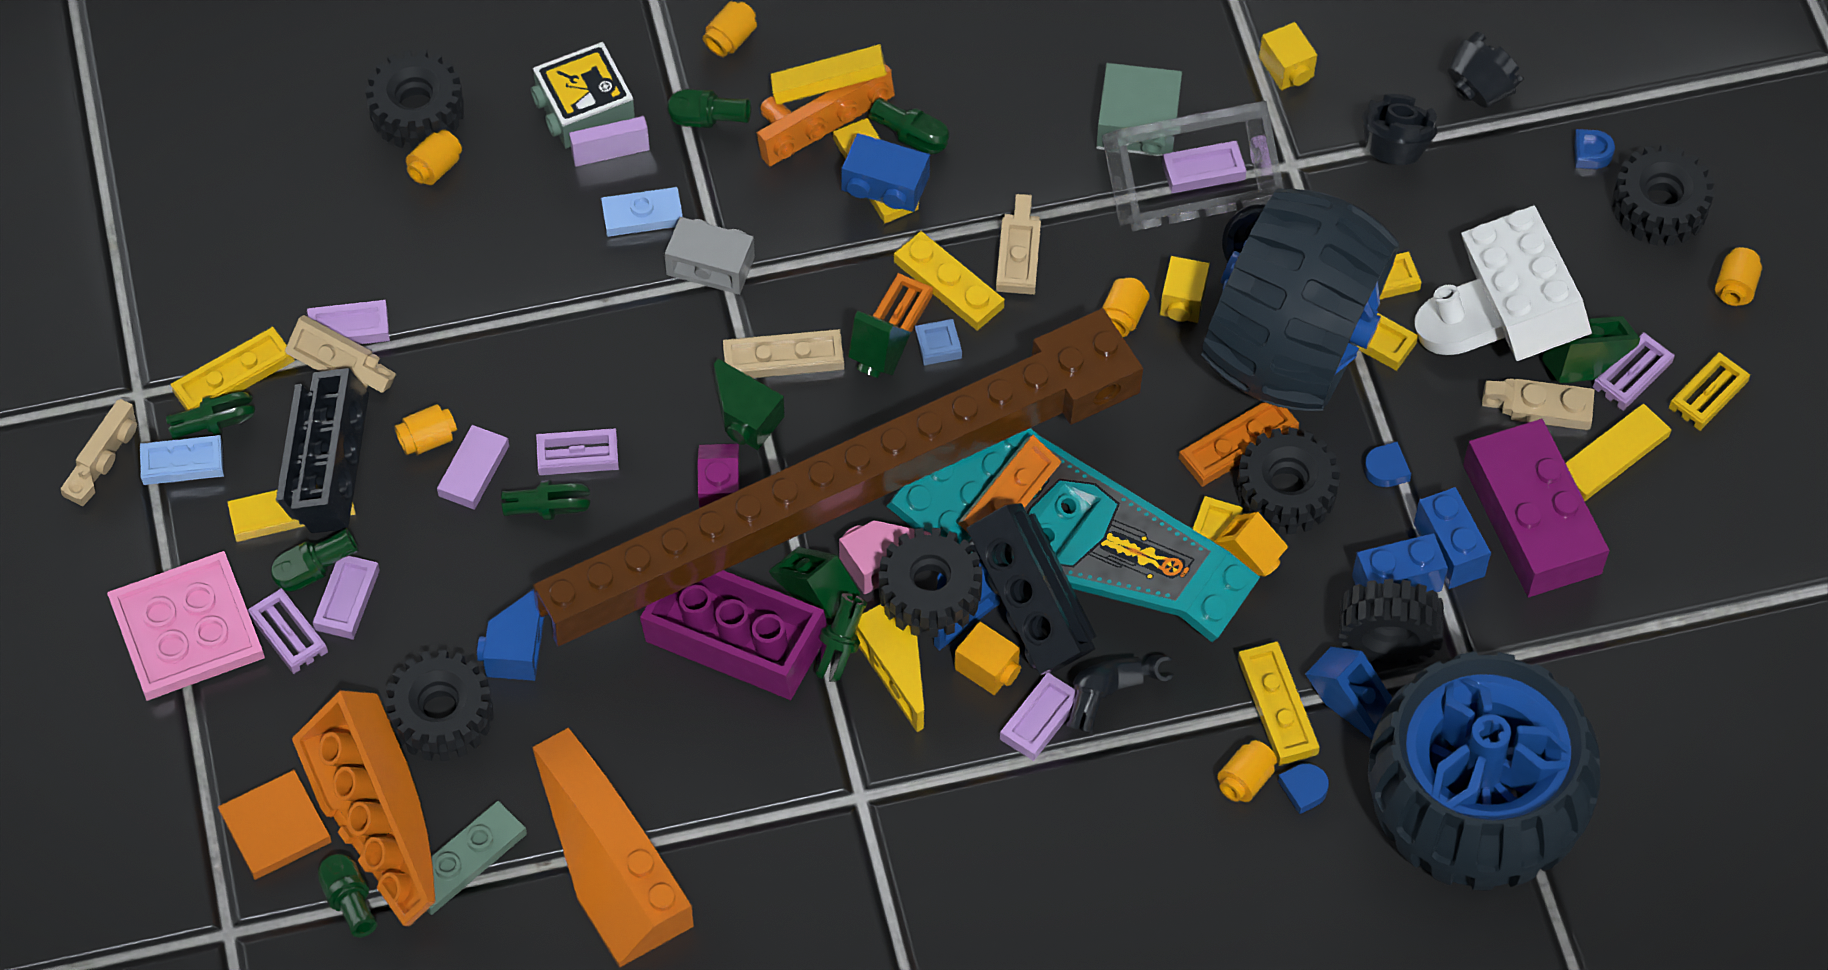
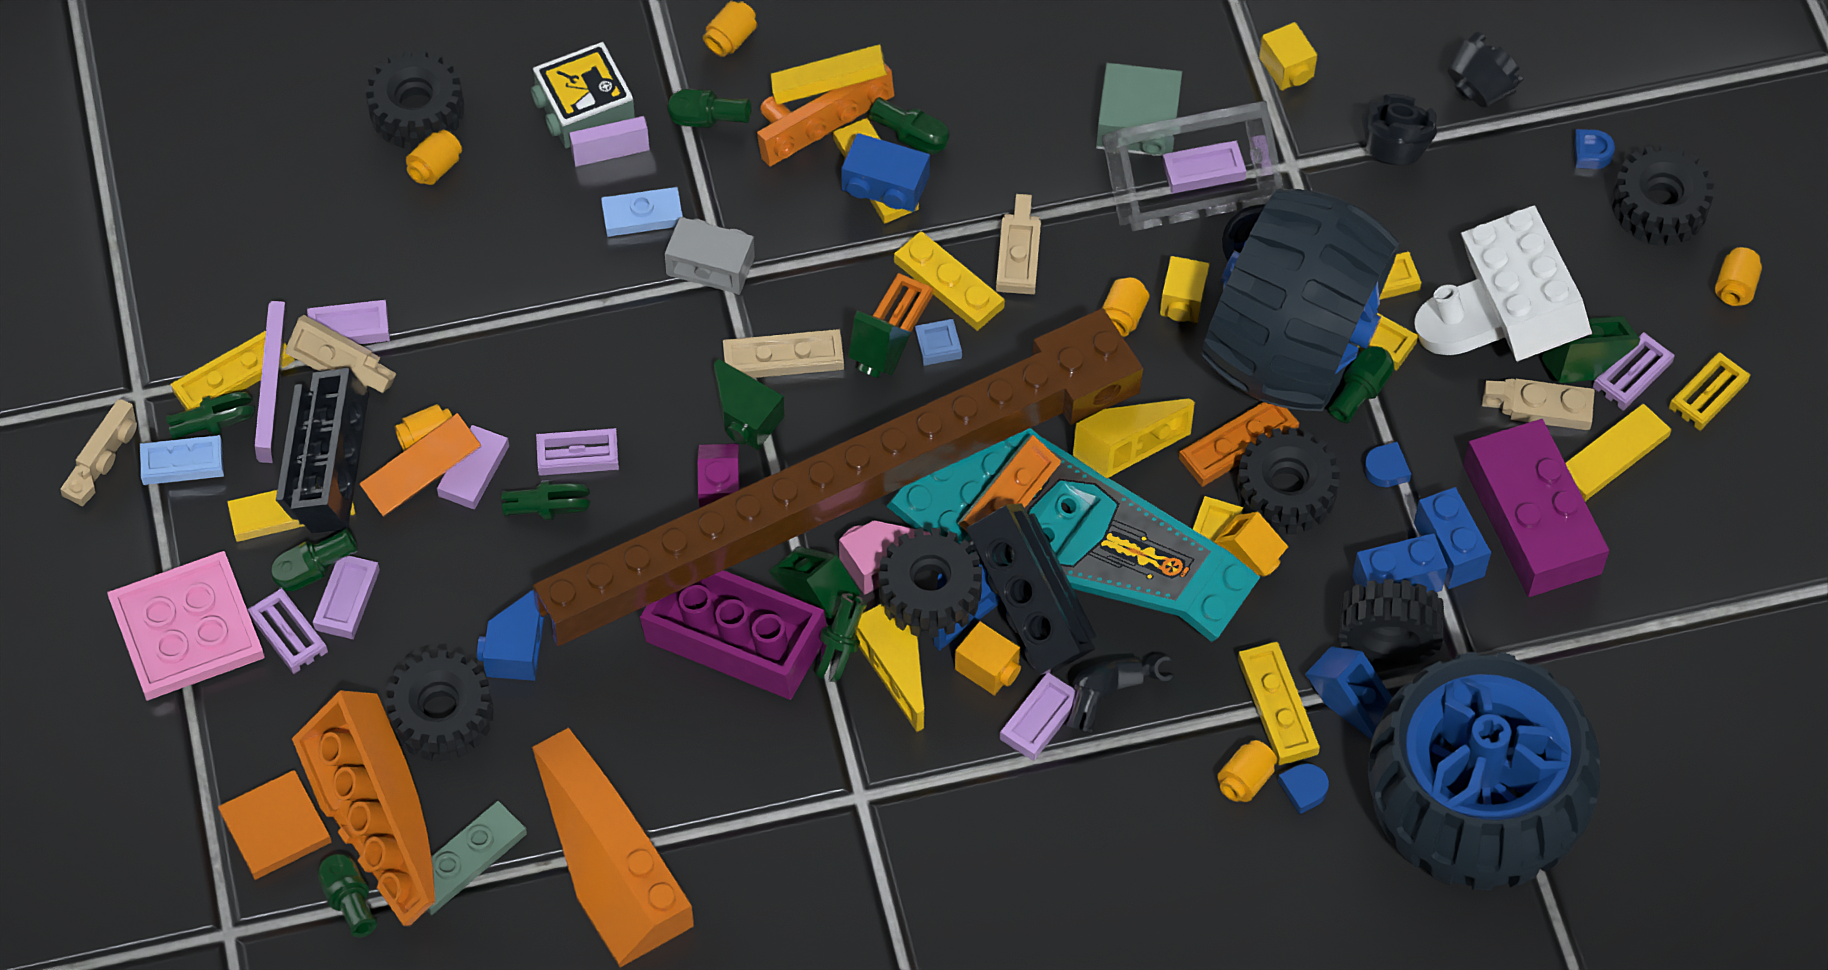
none -> lavender tile [255,301,287,463]
none -> orange tile [360,413,482,517]
none -> yellow slope [1073,398,1195,479]
none -> dark green arm [1328,346,1395,424]

